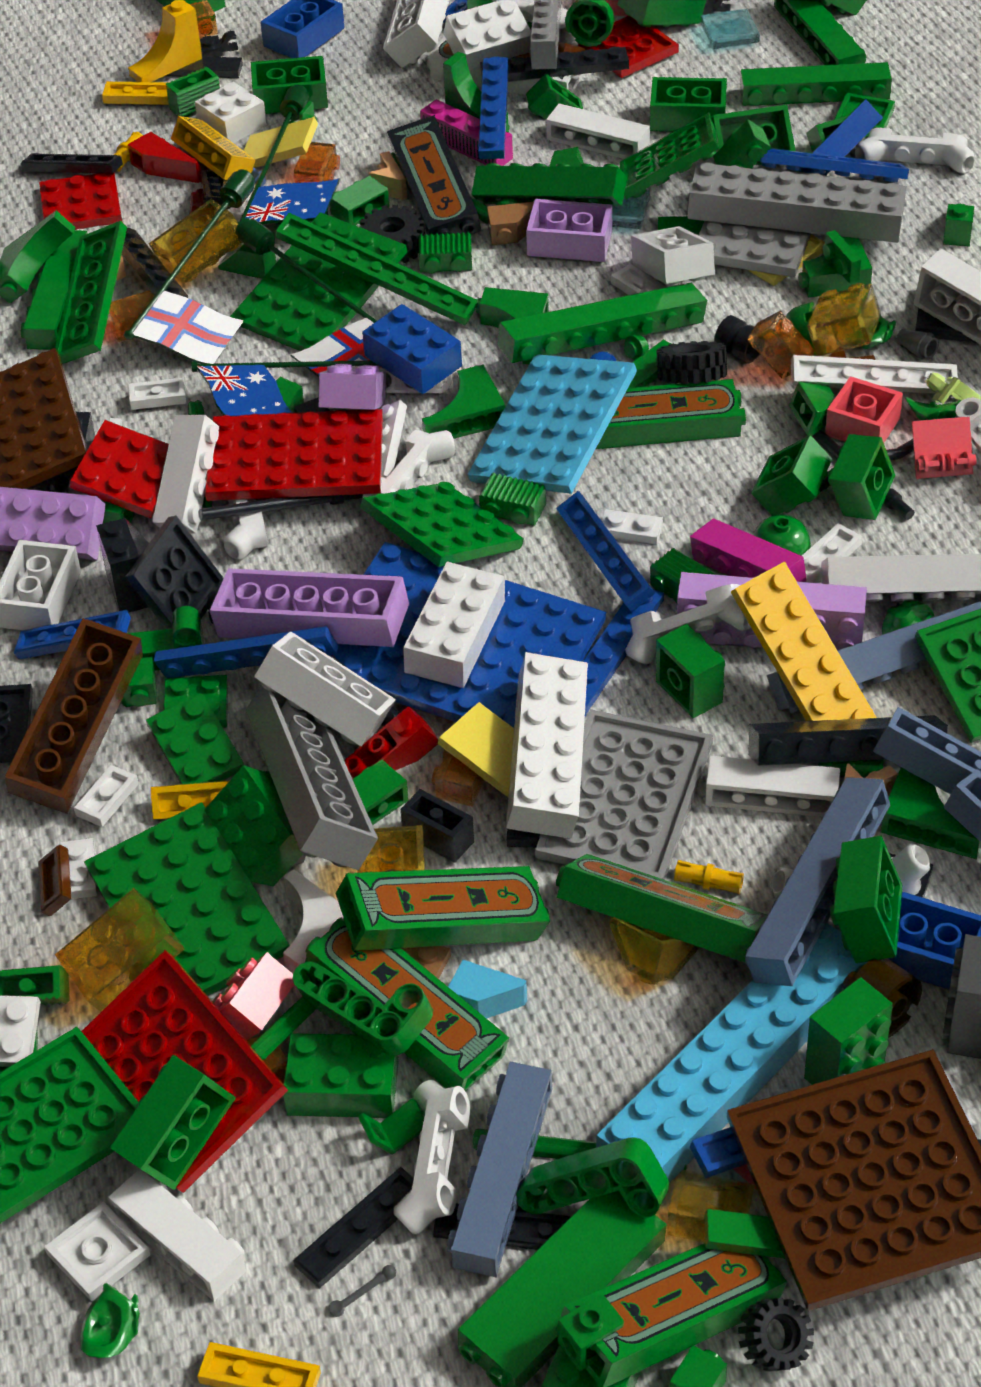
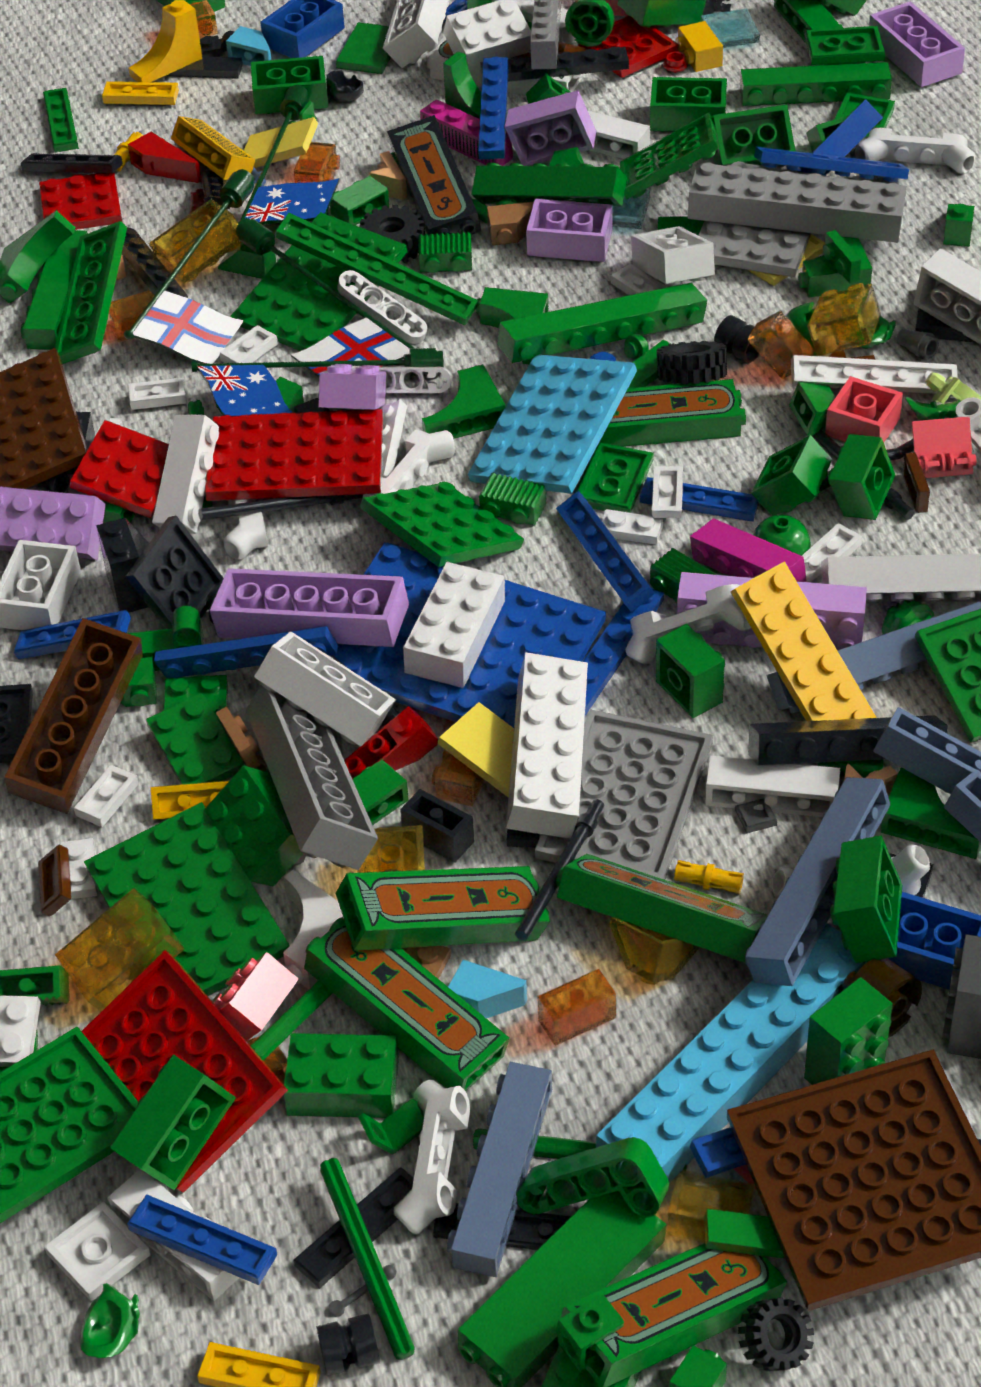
green brick [166,67,220,117] -> none
white brick [195,82,267,143] -> none
green beam [292,962,433,1056] -> none
blue brick [362,304,462,394] -> none
green brick [713,119,771,169] -> none
none -> green tile [43,88,79,153]
none -> blue tile [127,1194,277,1285]
none -> medium nougat plate [216,706,267,771]
none -> white plate [219,325,278,363]
none -> medium azure slope [226,26,271,66]
none -> black wheel [316,1313,380,1376]
none -> green axle [320,1158,415,1360]
none -> black hair [326,70,364,103]
none -> green tile [336,22,391,74]
none -> white beam [338,270,427,344]
none -> lavender brick [505,90,596,166]
none -> black bar [515,799,605,941]
none -> clear orange brick [537,969,616,1046]
none -> green tile [577,442,654,513]
none -> blue tile [640,477,759,522]
none -> white plate [652,466,683,518]
none -> red plate [664,51,688,73]
none -> yellow brick [675,21,723,72]
none -> dark grey tile [735,798,777,834]
none -> green tile [805,26,885,65]
none -> lavender brick [869,1,965,87]
none -> reddish brown tile [902,452,930,513]

